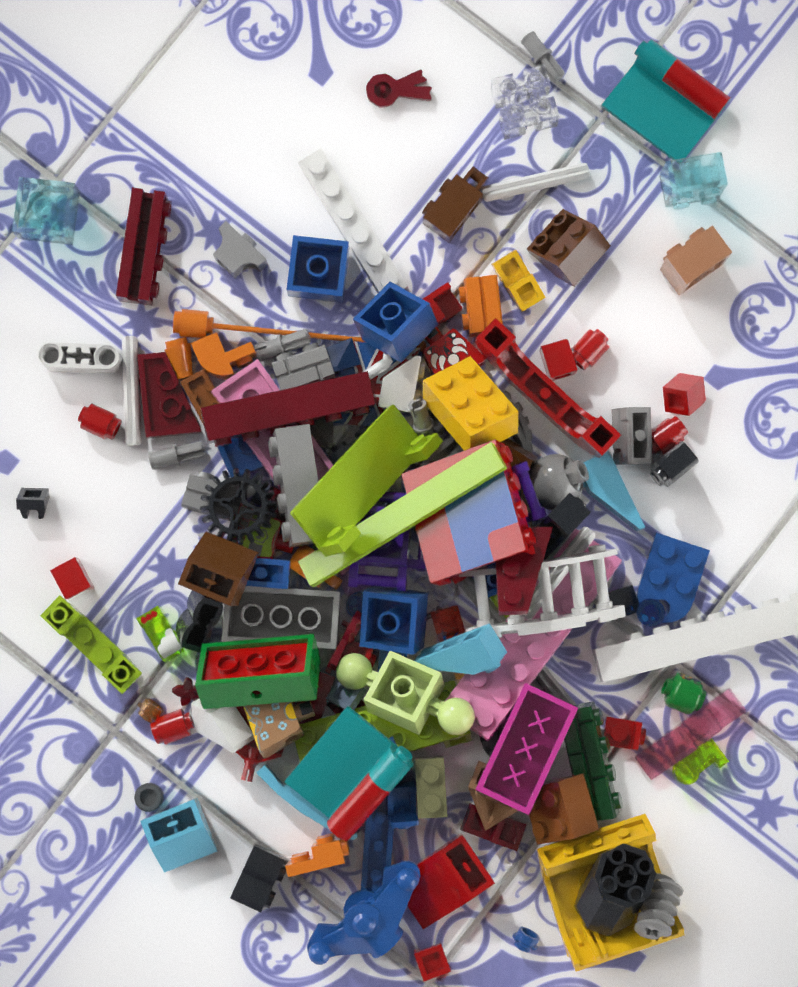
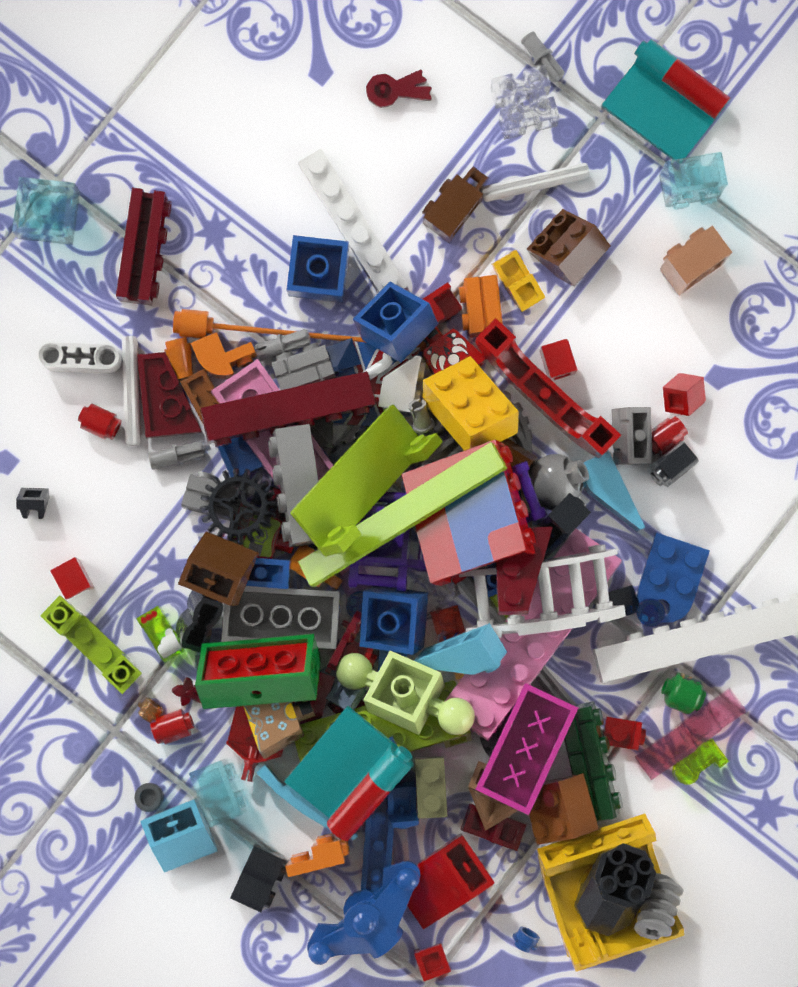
white slope [191,699,254,753] -> none
light grey brick [213,221,268,278] -> none
white axle [521,527,595,620] -> none
red brick [571,329,610,371] -> none
none -> clear light blue brick [189,758,249,828]

